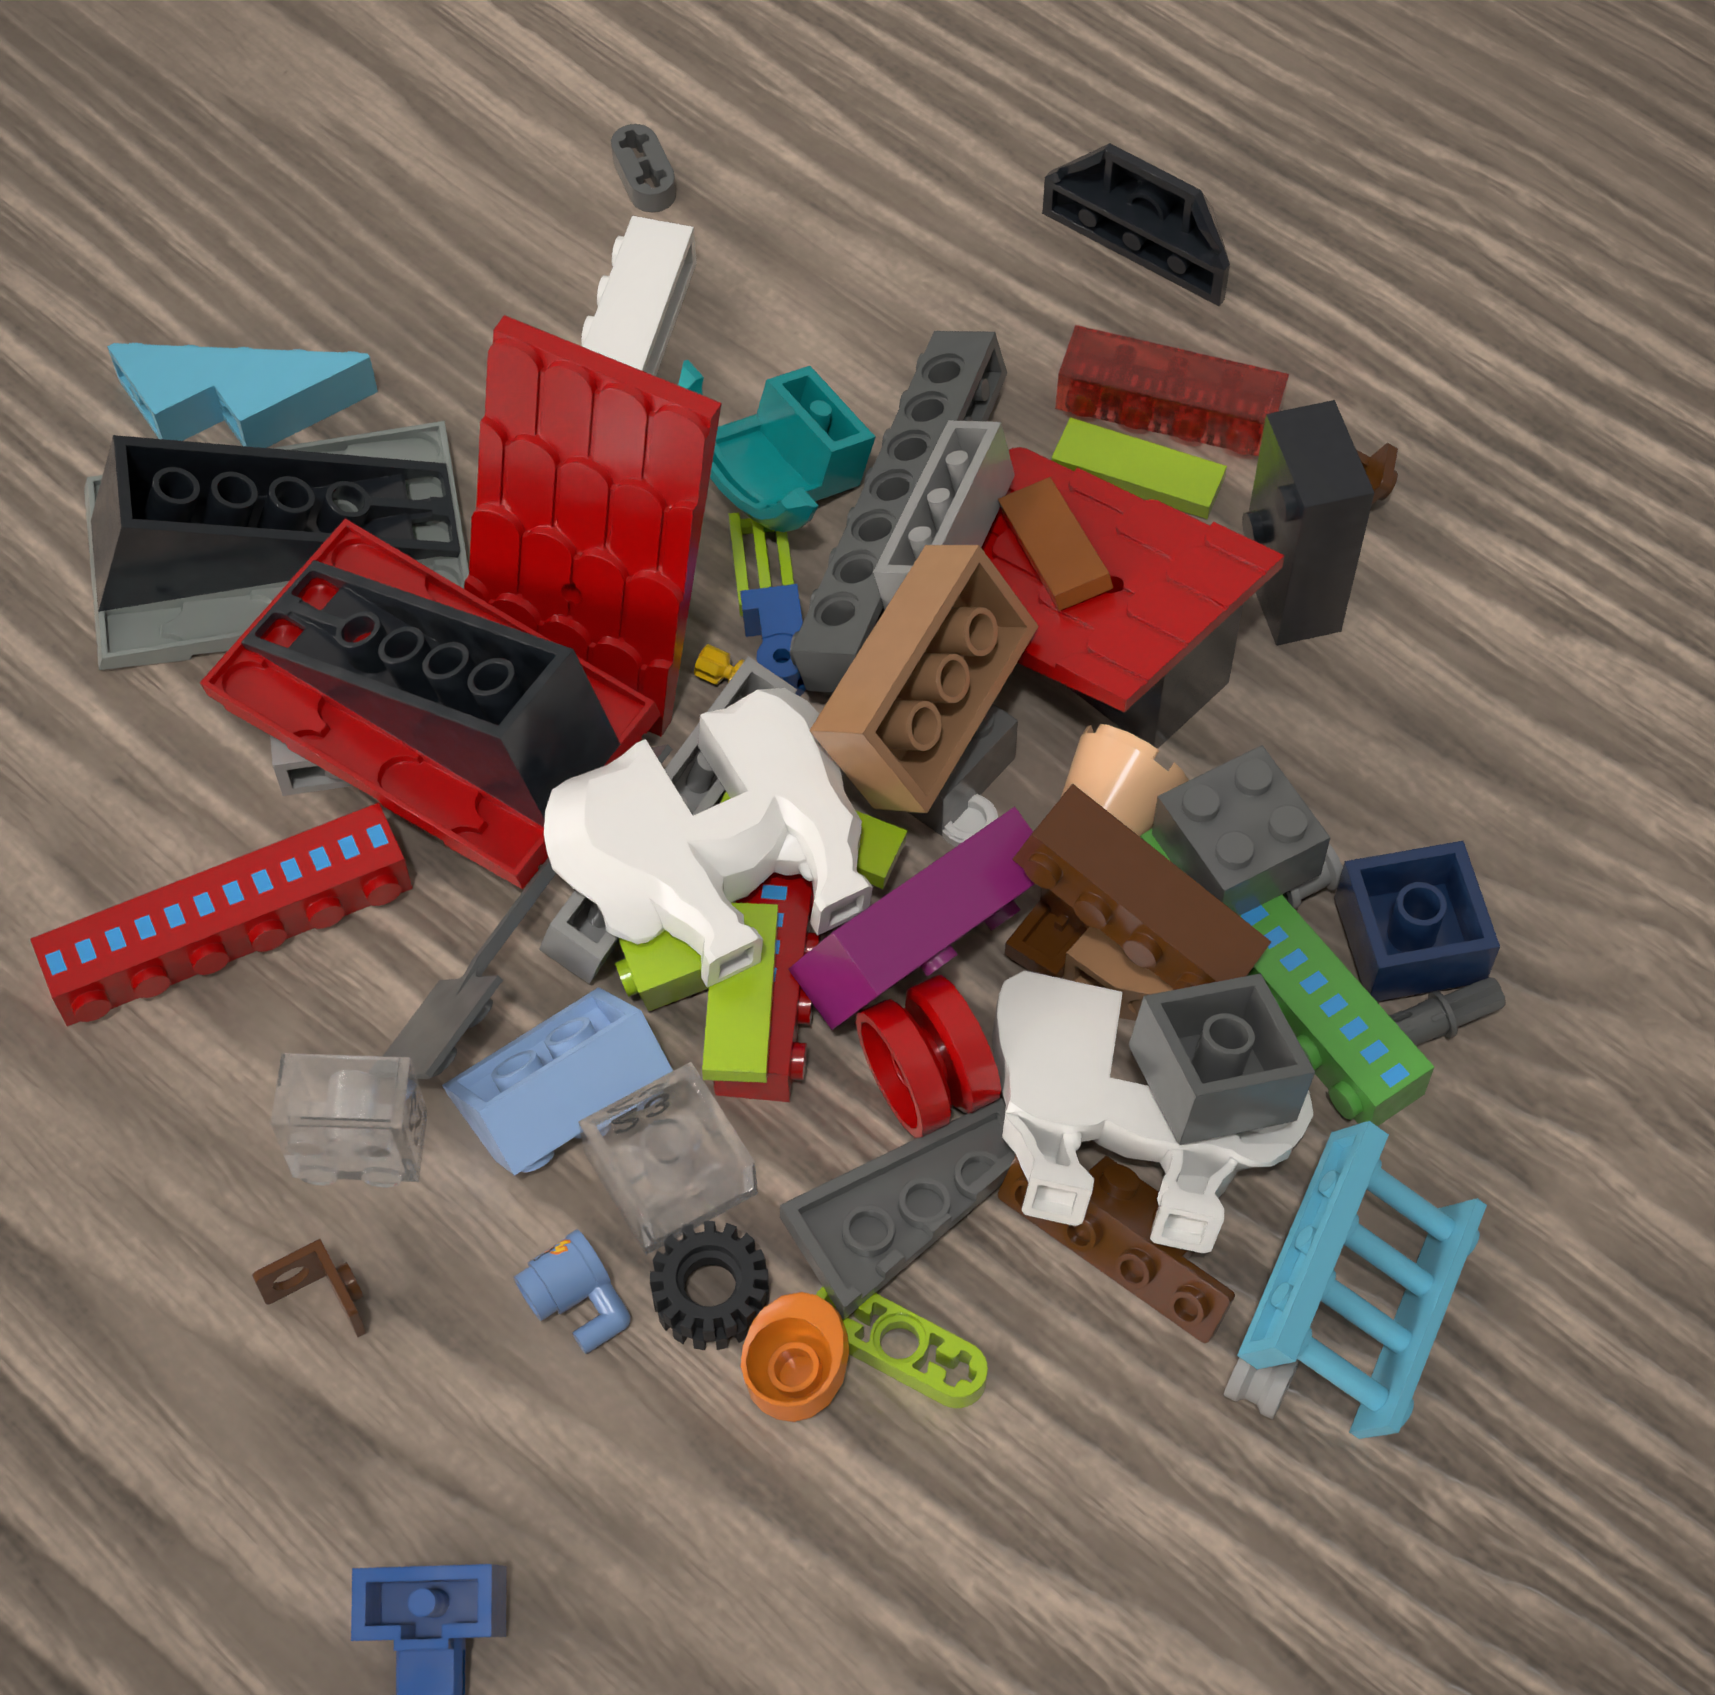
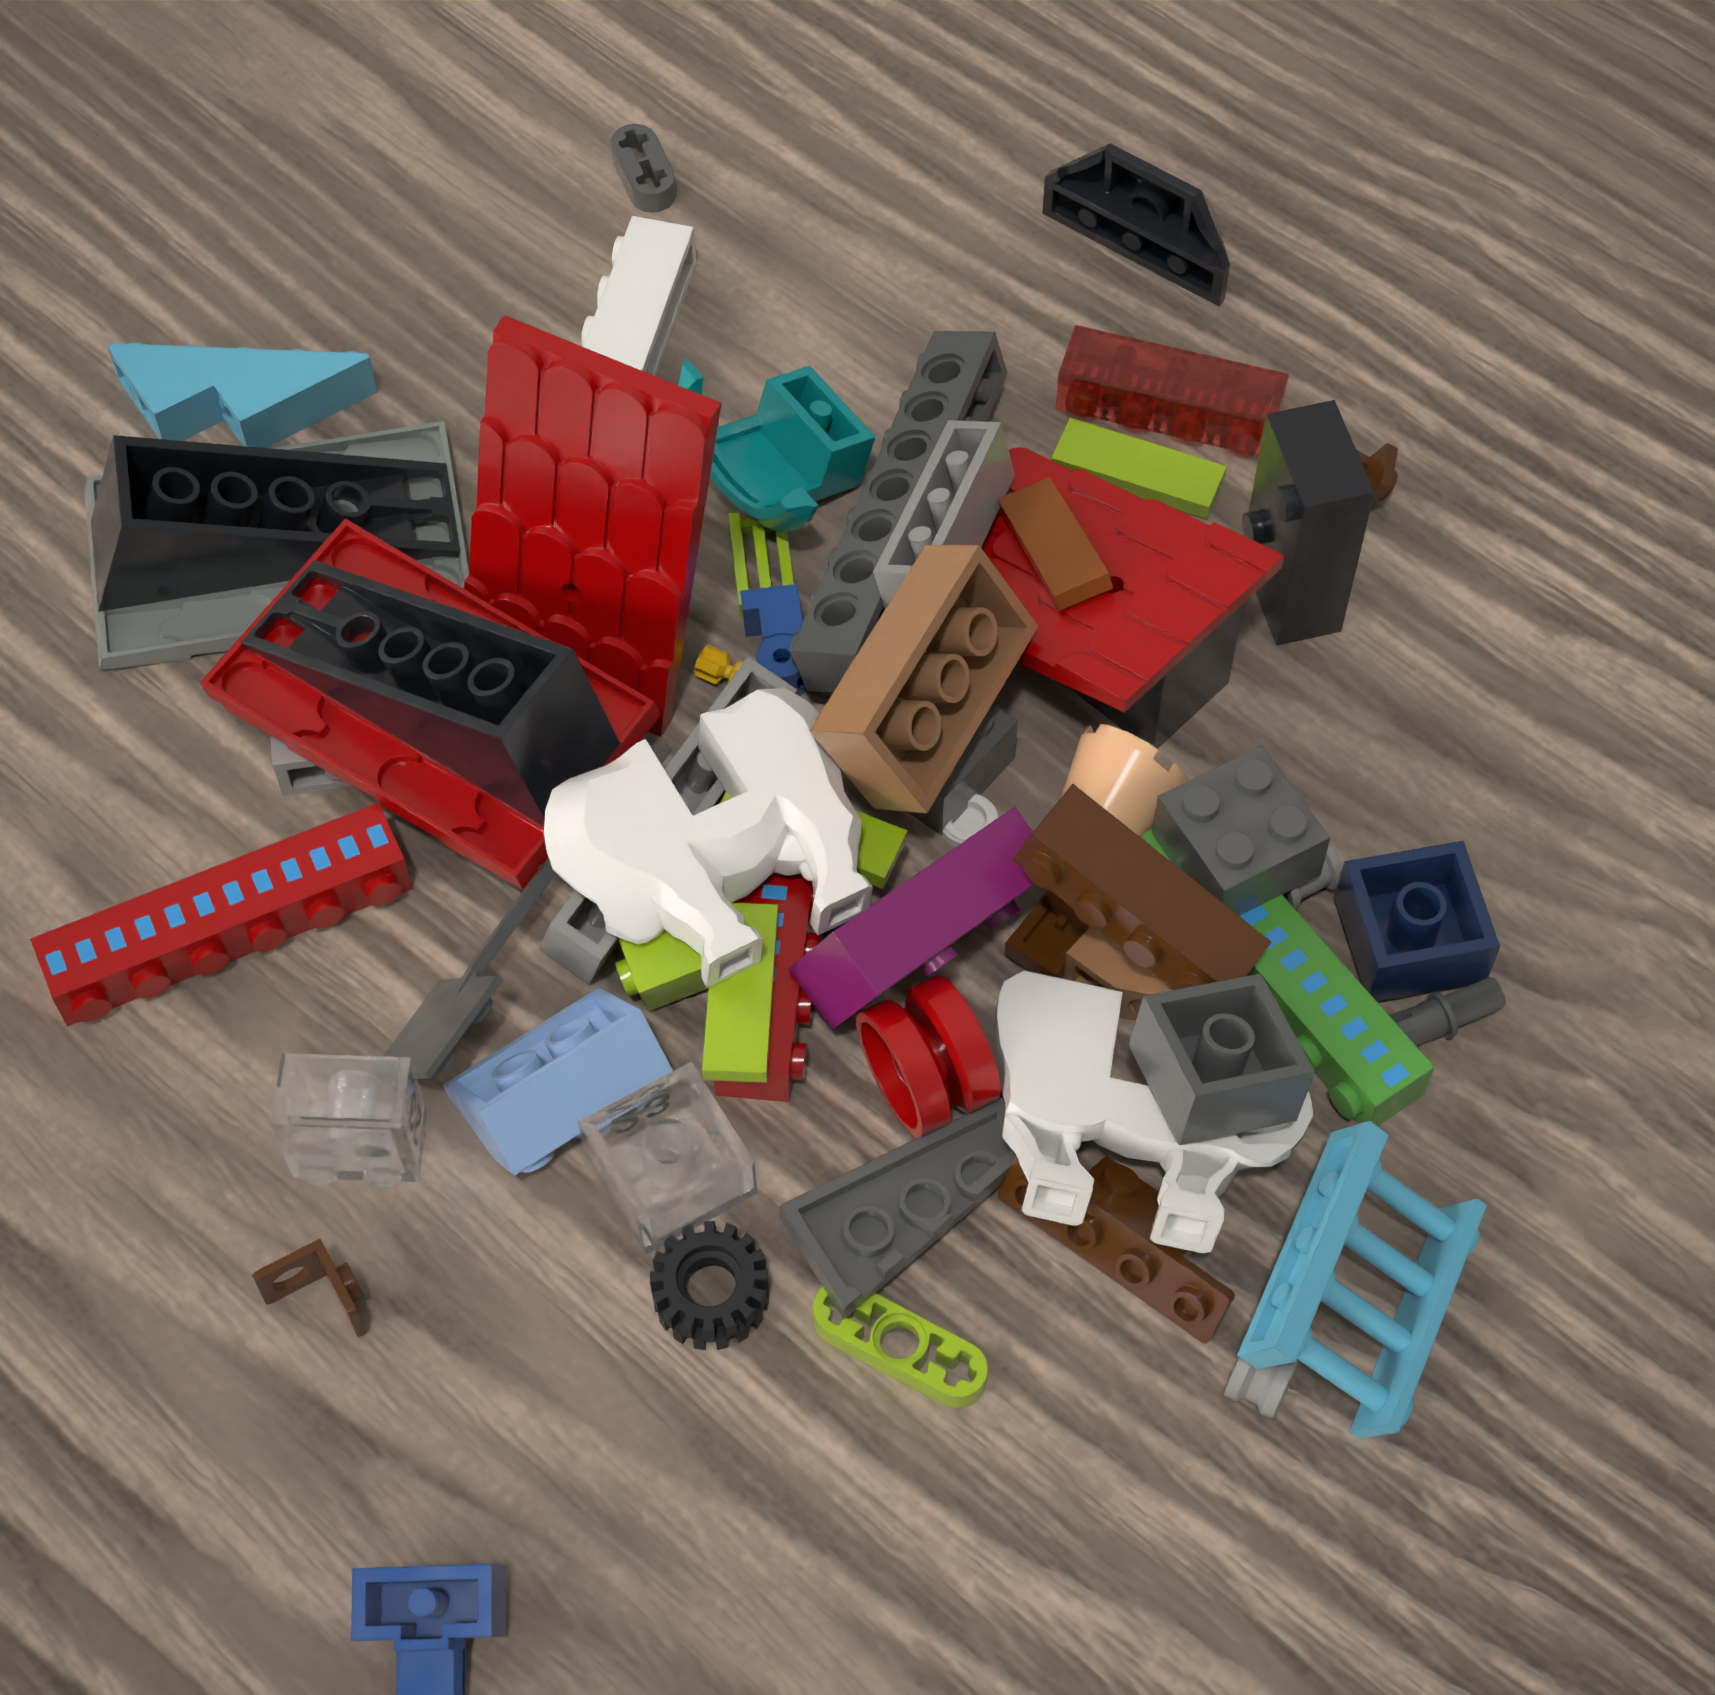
medium blue piece [513,1229,631,1354] -> none
orange hat [740,1292,849,1422] -> none

